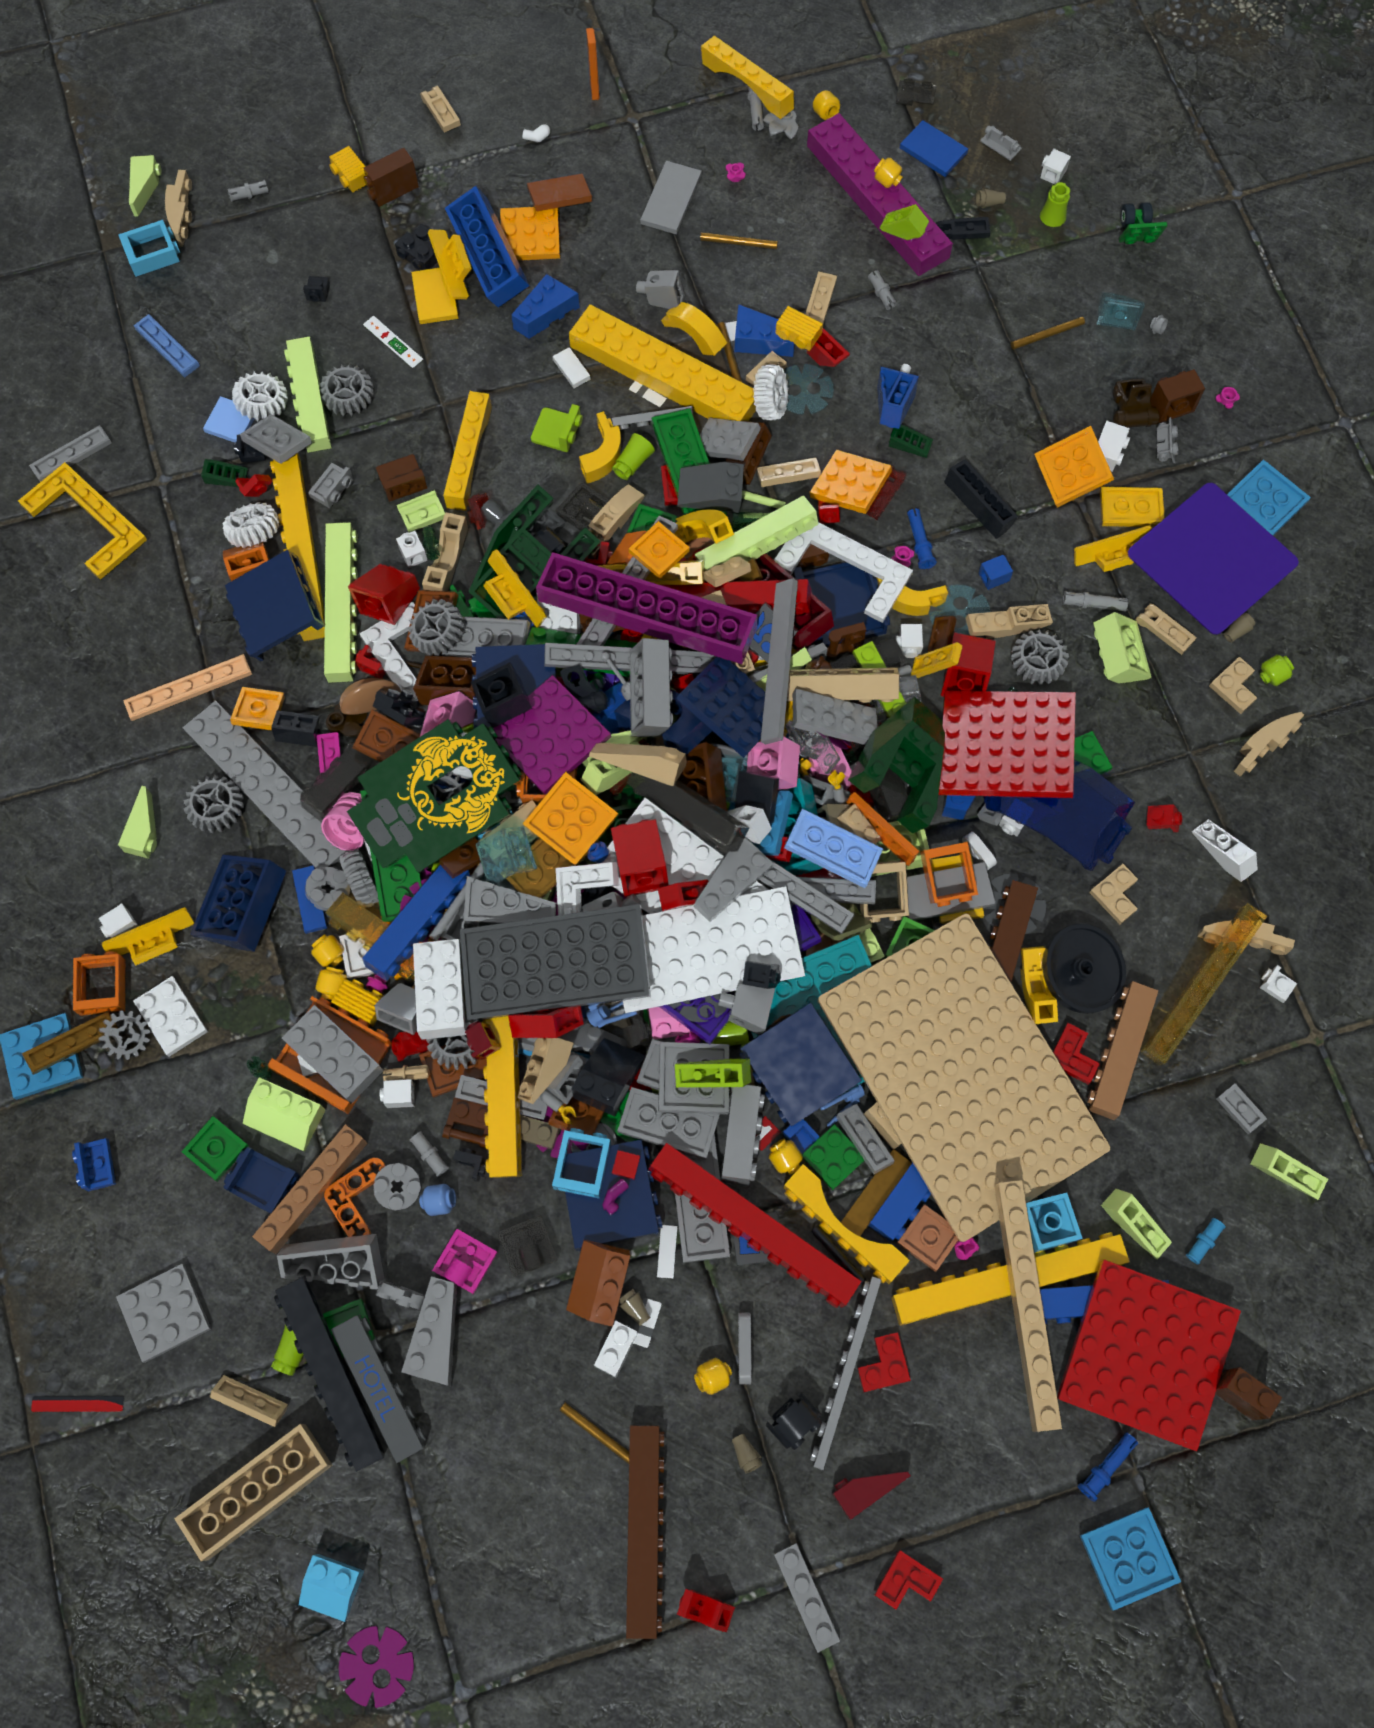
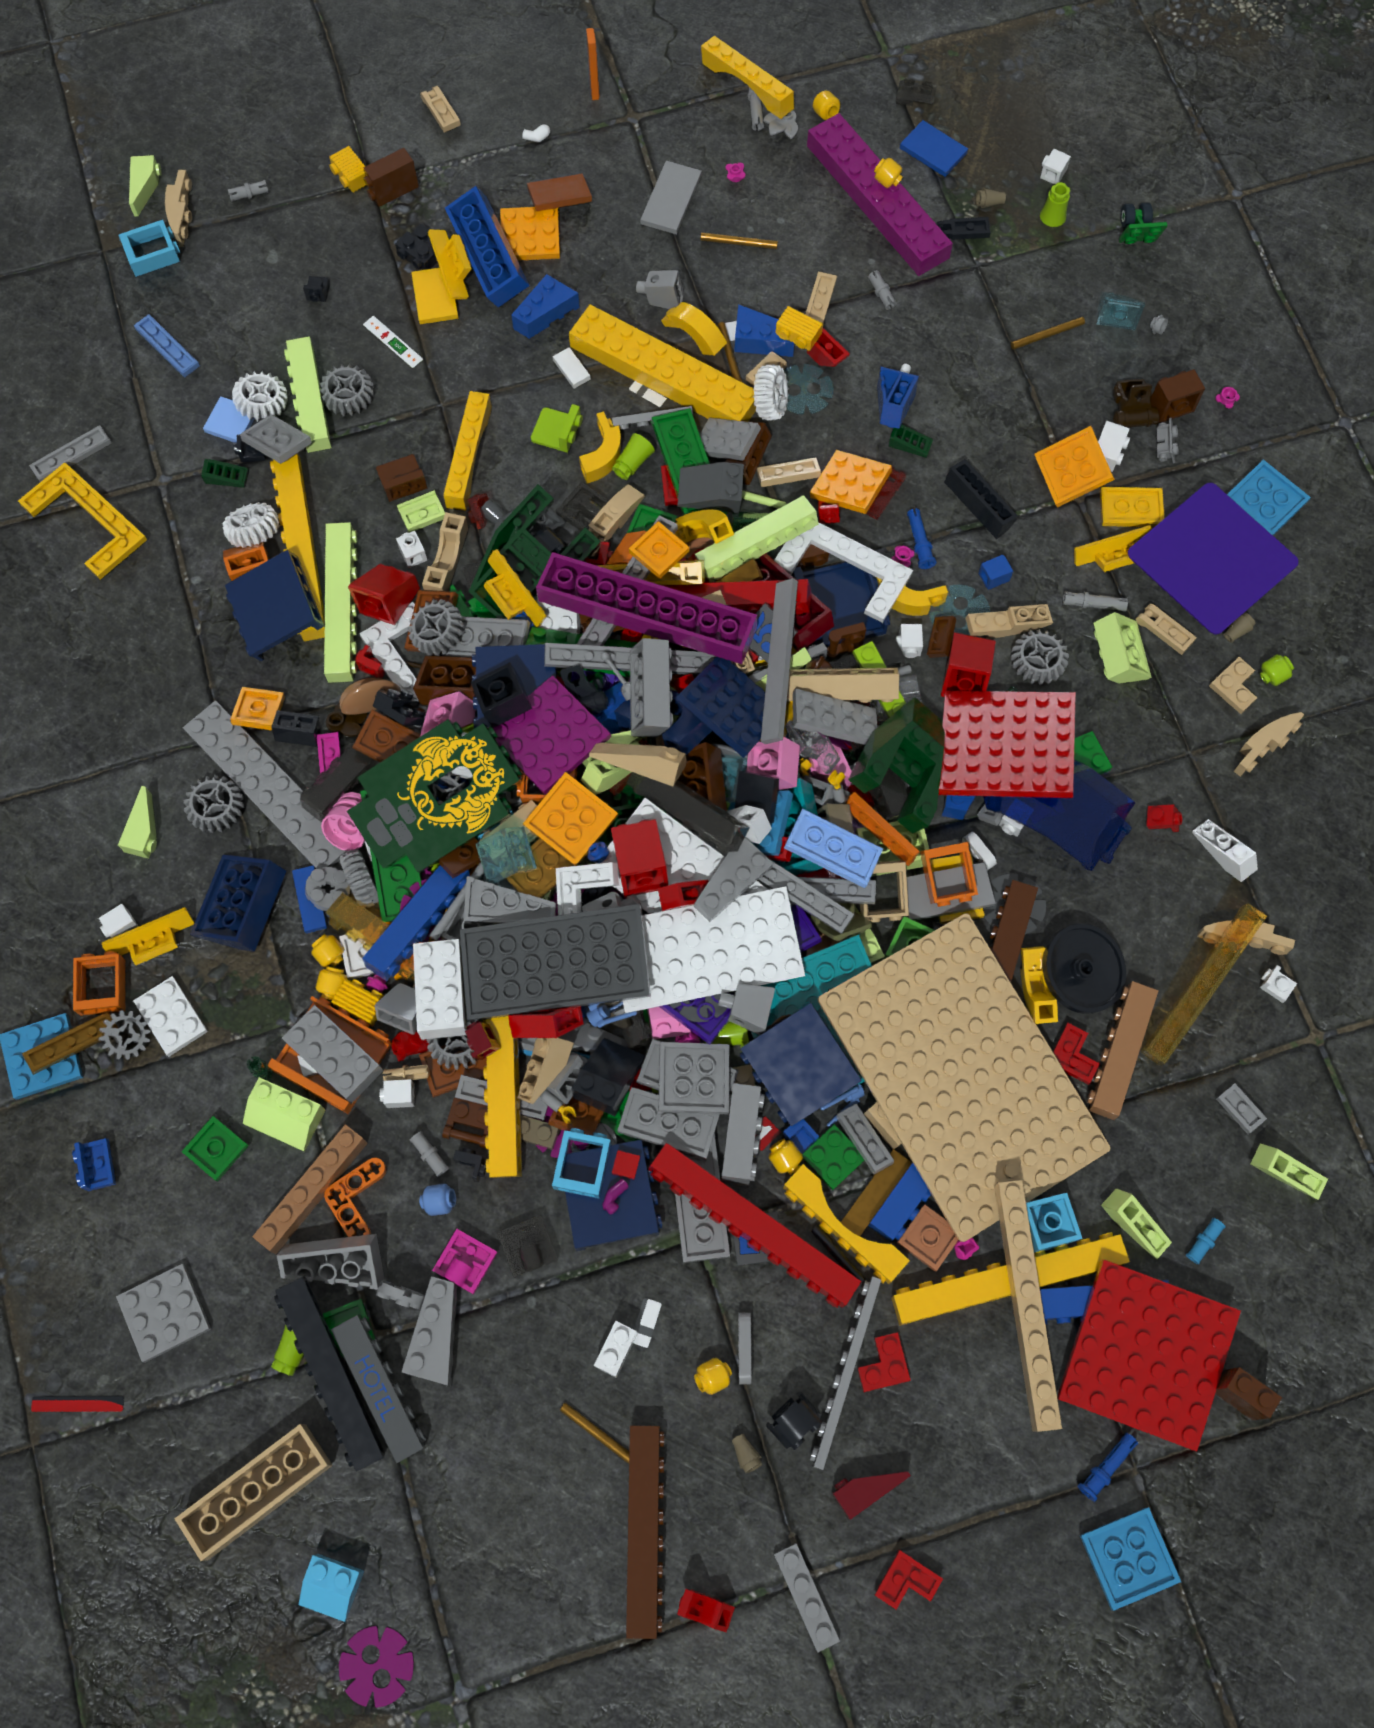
light nougat tile [123,654,252,721] -> none
tan plate [210,1375,288,1427] -> none
dark blue panel [223,1147,300,1214] -> none
red bracket [235,474,273,497] -> none
light grey bracket [308,463,353,508] -> none
light grey plate [373,1163,421,1211] -> none
clear green pin [422,527,440,560] -> none
dark orange slope [566,1240,630,1327] -> none
dark tan cone [619,1289,651,1326] -> none
white sticker [657,1225,677,1278] -> none
lime slope [675,1059,751,1088] -> none
tan plate [703,556,751,587] -> none
black bracket [743,961,781,989] -> none
tan plate [837,804,881,844] -> none
lime slope [880,204,929,240] -> none
yellow tile [911,642,963,679] -> none
light grey hinge [980,125,1022,161] -> none
tan plate [1089,864,1138,925] -> none

